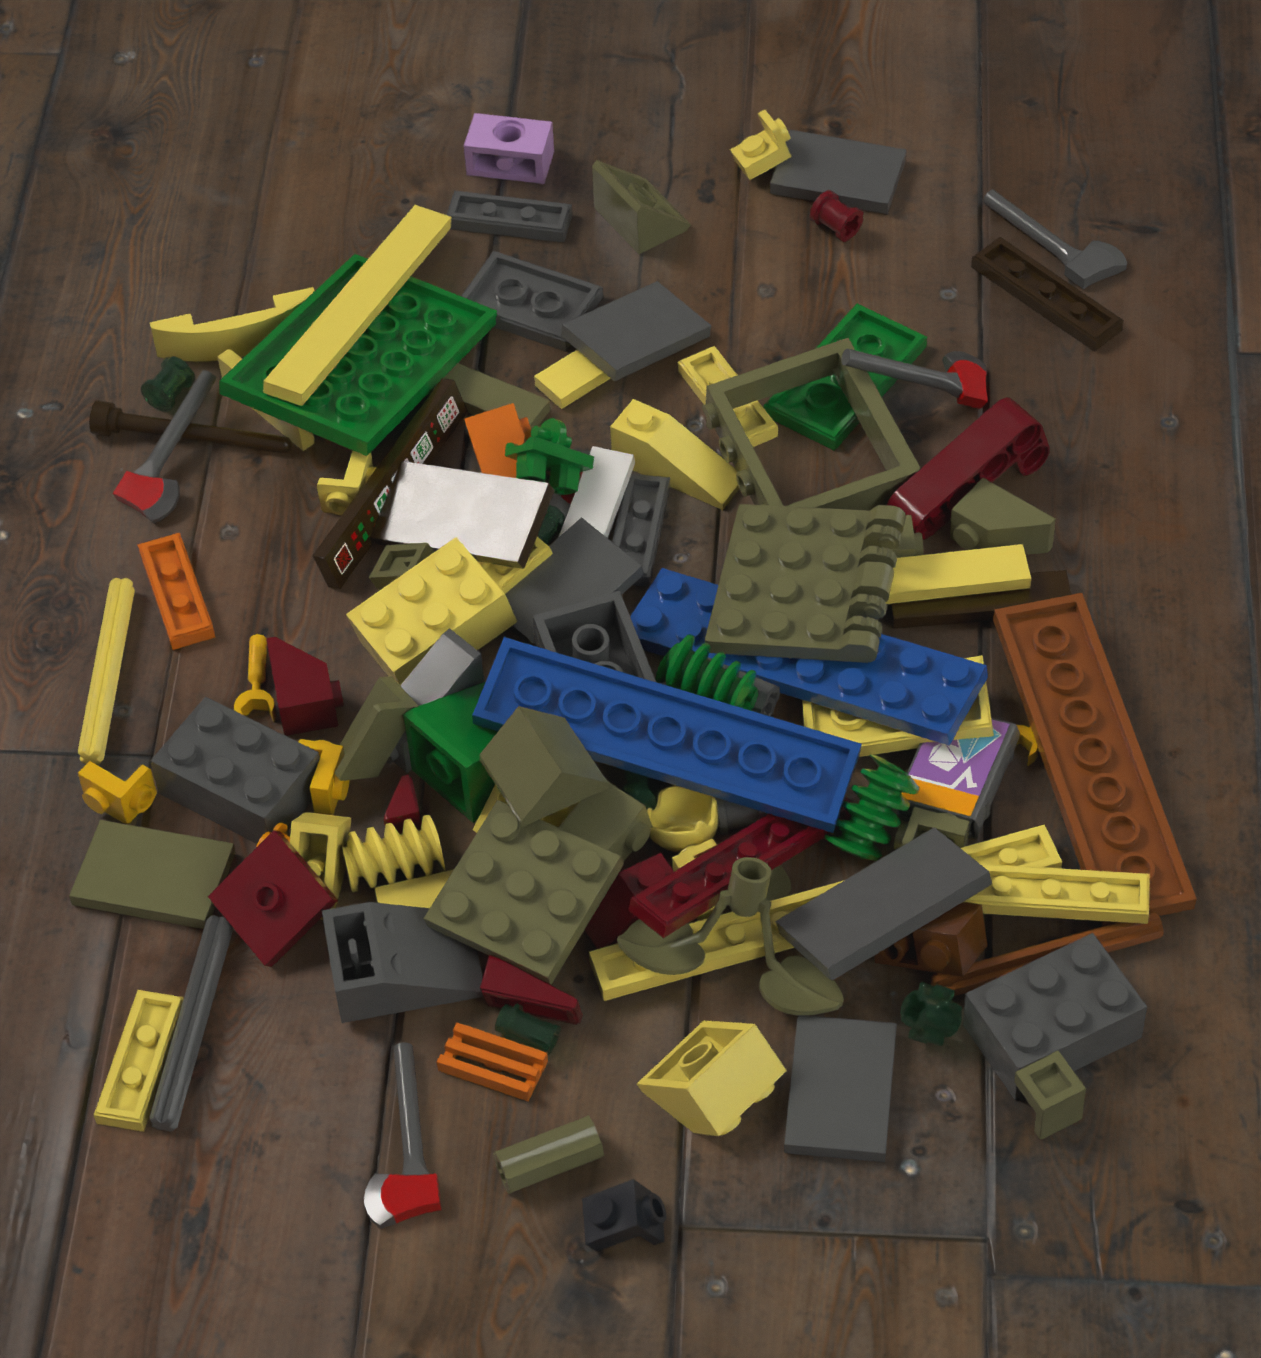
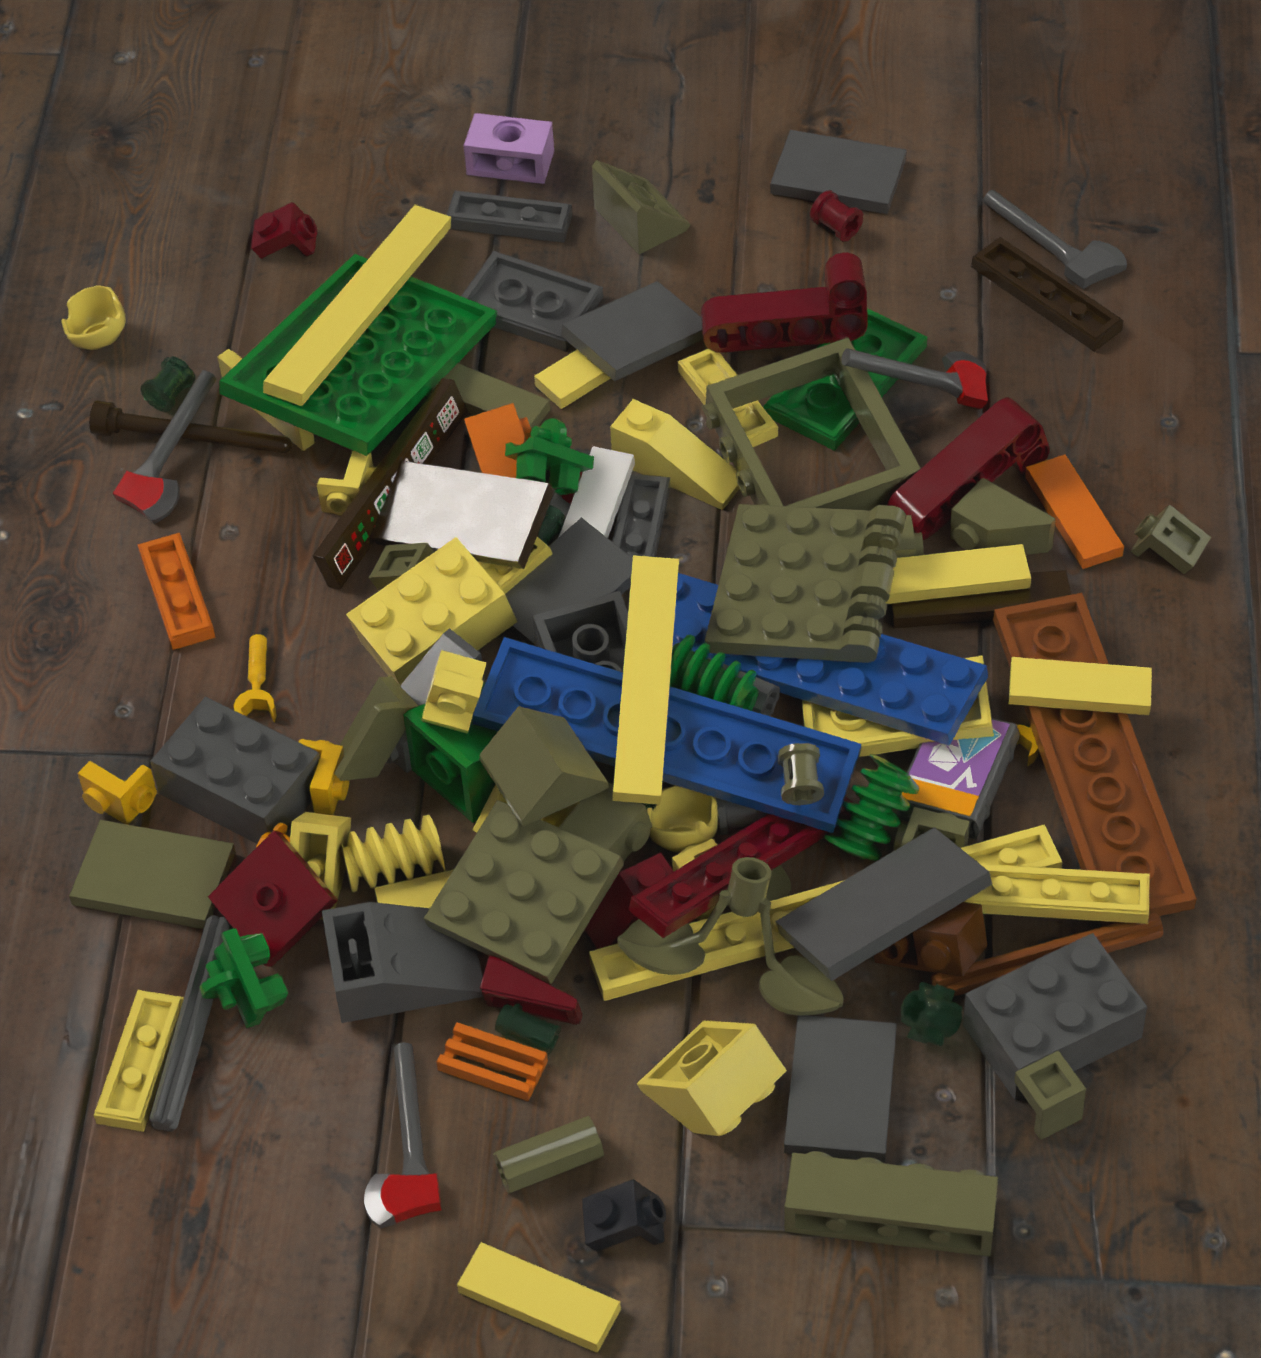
light yellow axle [78,578,135,765] -> none
light yellow slope [150,287,314,362] -> none
dark red slope [266,637,344,736] -> none
dark red slope [384,774,422,834] -> none
light yellow bracket [730,109,791,180] -> none
none -> light yellow hair [61,285,126,350]
none -> green hips [200,928,288,1028]
none -> dark red bracket [251,202,318,259]
none -> light yellow brick [421,650,486,734]
none -> light yellow tile [457,1242,621,1353]
none -> light yellow tile [612,555,679,805]
none -> dark red beam [701,252,868,353]
none -> olive bush [778,743,824,805]
none -> olive brick [785,1151,998,1257]
none -> light yellow tile [1009,657,1152,715]
none -> orange tile [1025,454,1124,569]
none -> olive bracket [1131,505,1211,574]

